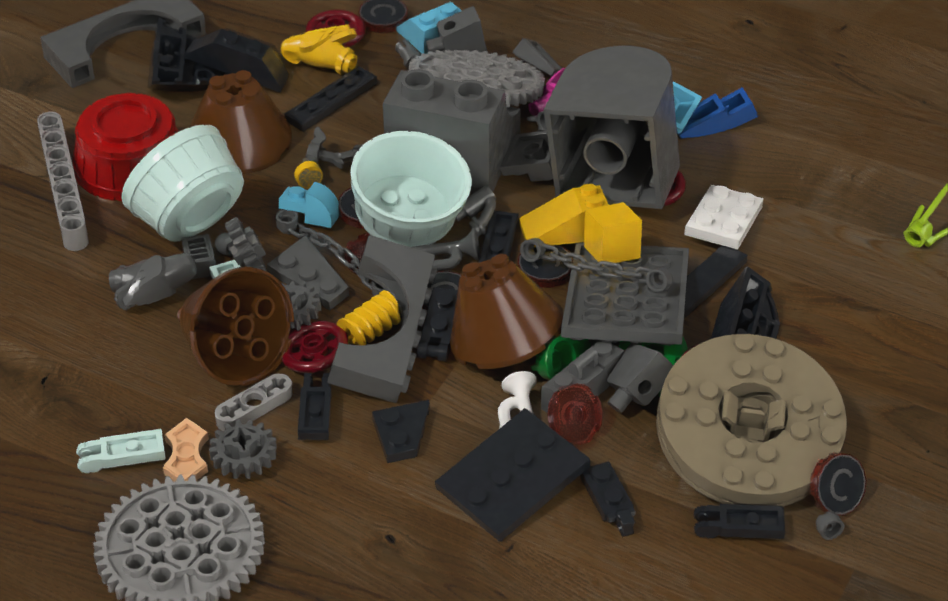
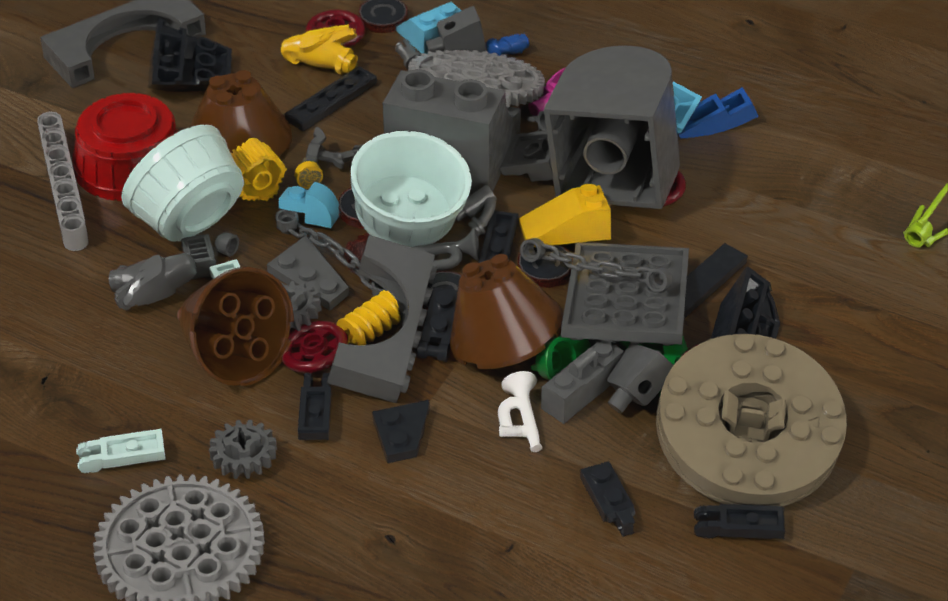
light nougat tile [163,418,209,482] -> none
black wedge [184,28,289,93] -> none
light grey beam [215,374,293,431] -> none
dark grey gear [224,217,267,271] -> none
black plate [435,408,591,542] -> none
dark grey slope [512,38,562,76] -> none
clear red tile [547,384,603,445] -> none
yellow head [584,202,642,266] -> none
white plate [684,184,764,250] -> none
black tile [810,452,867,516] -> none
dark grey hinge [816,511,844,540] -> none
none -> yellow brick [231,138,287,201]
none -> blue arm [486,34,529,56]

